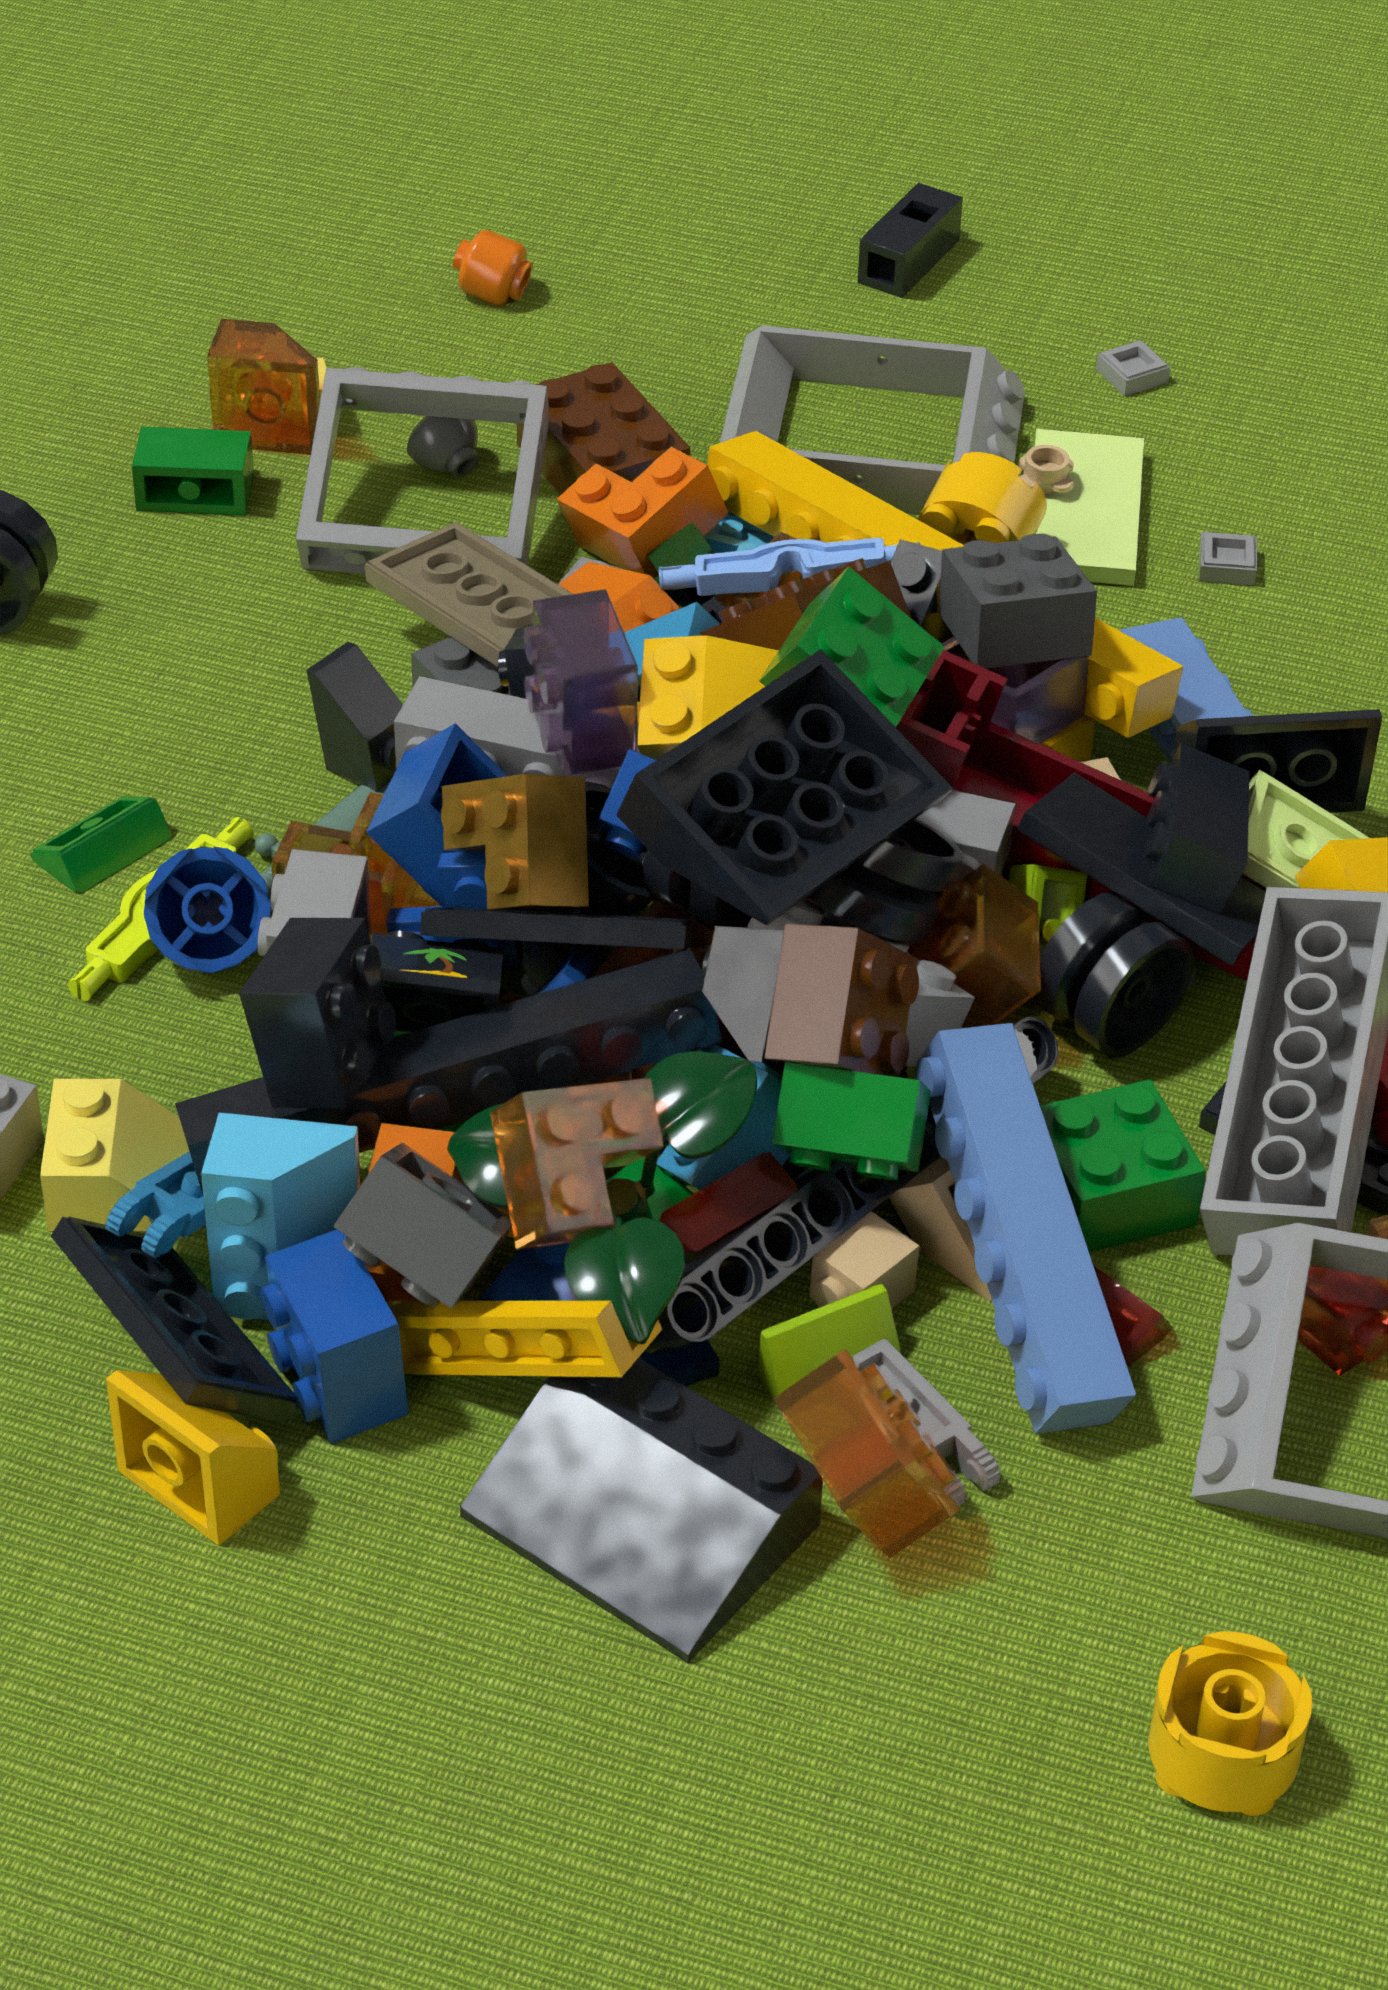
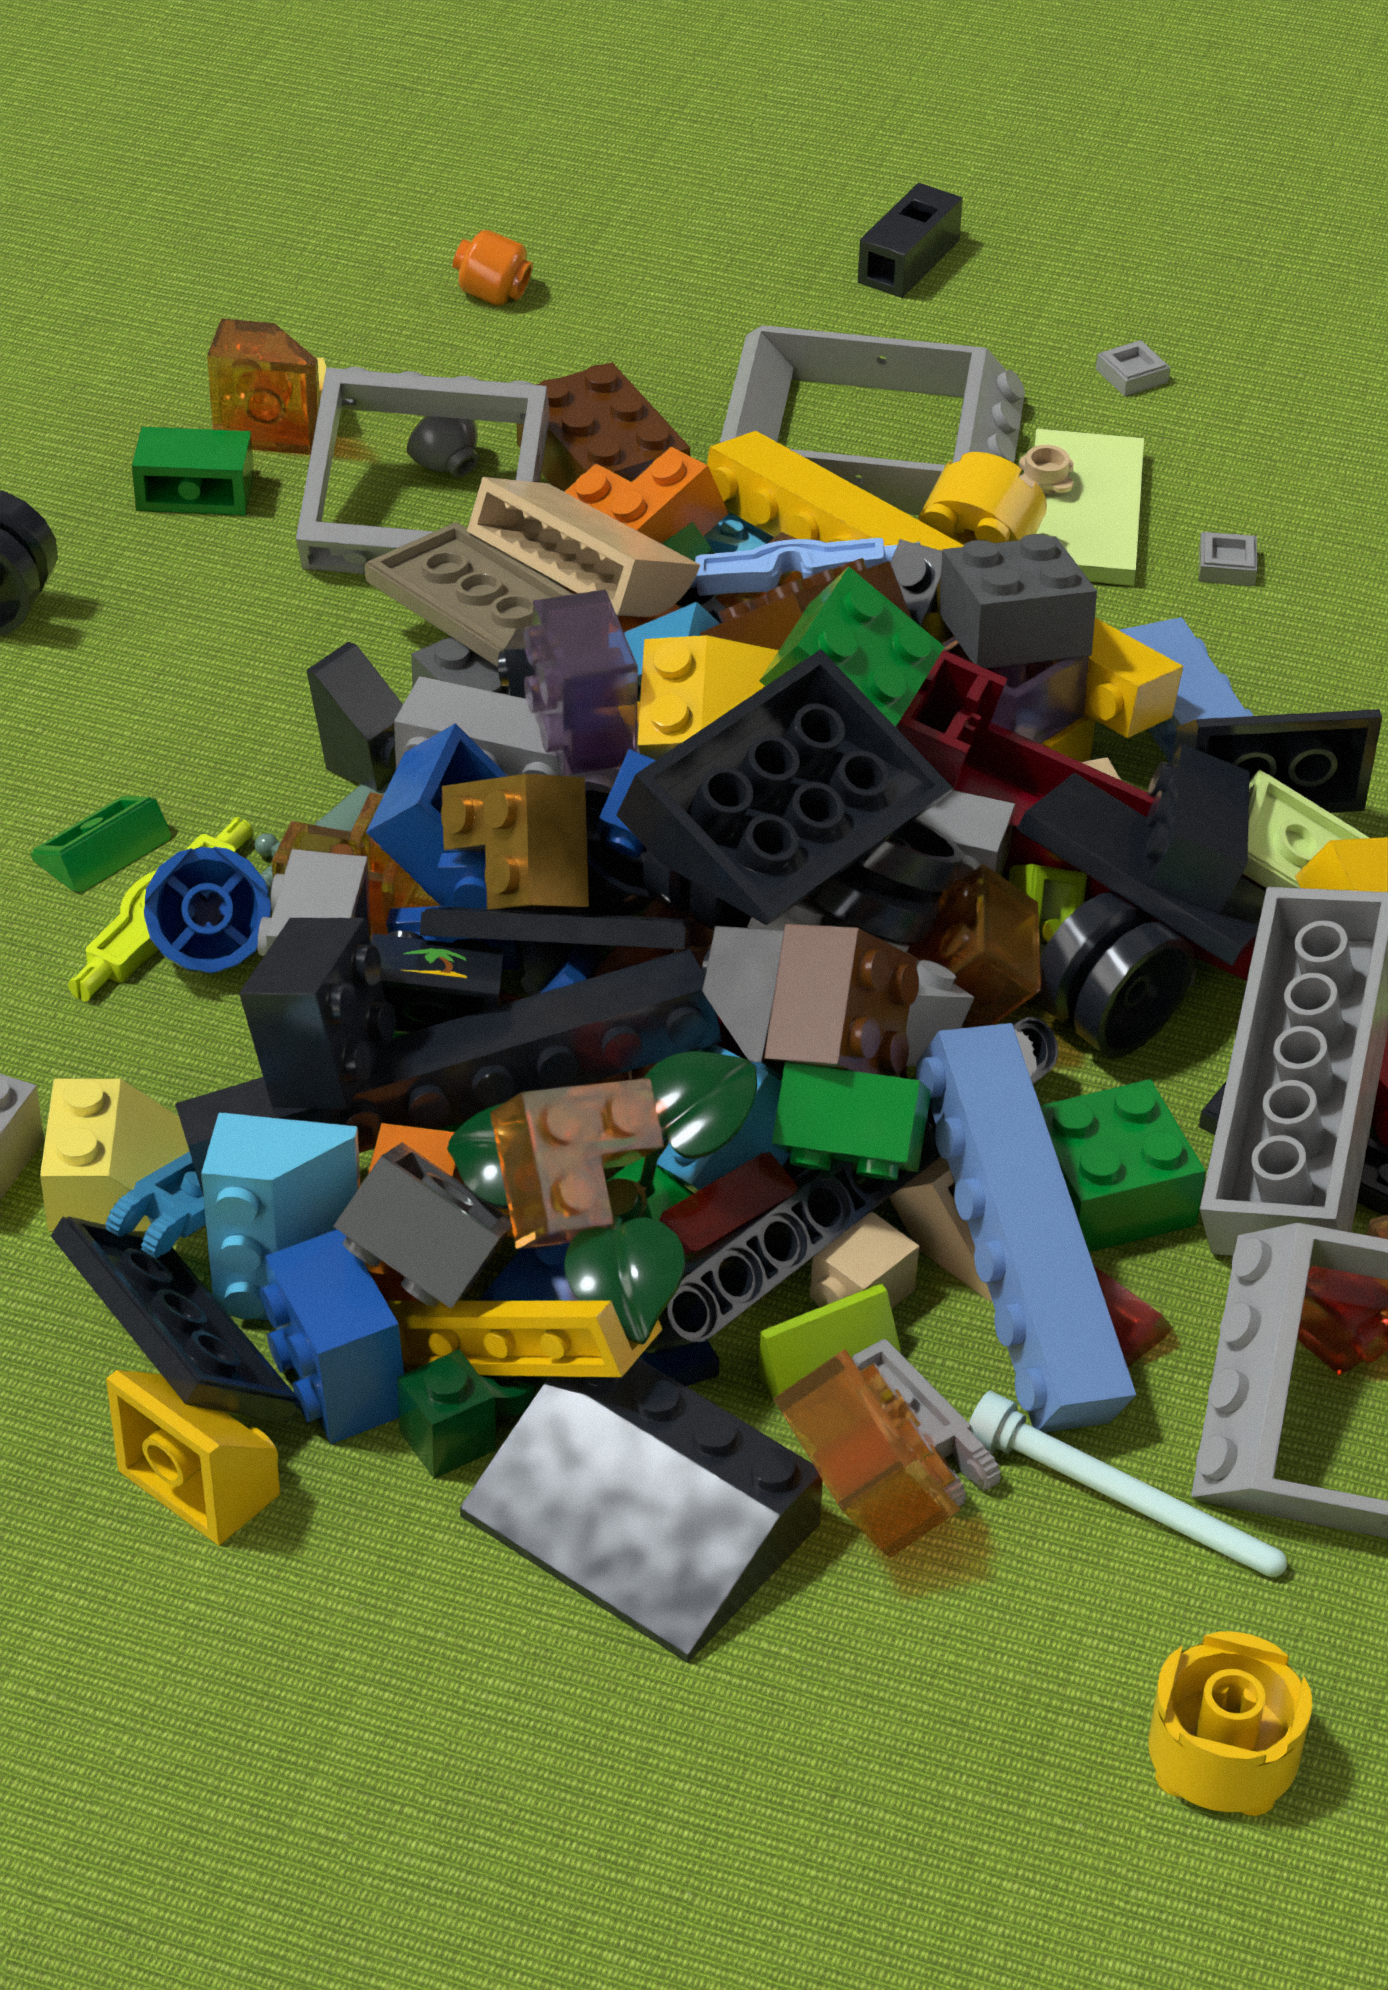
none -> dark green brick [397,1349,534,1479]
none -> tan brick [467,477,700,617]
none -> light aqua piece [969,1390,1287,1577]

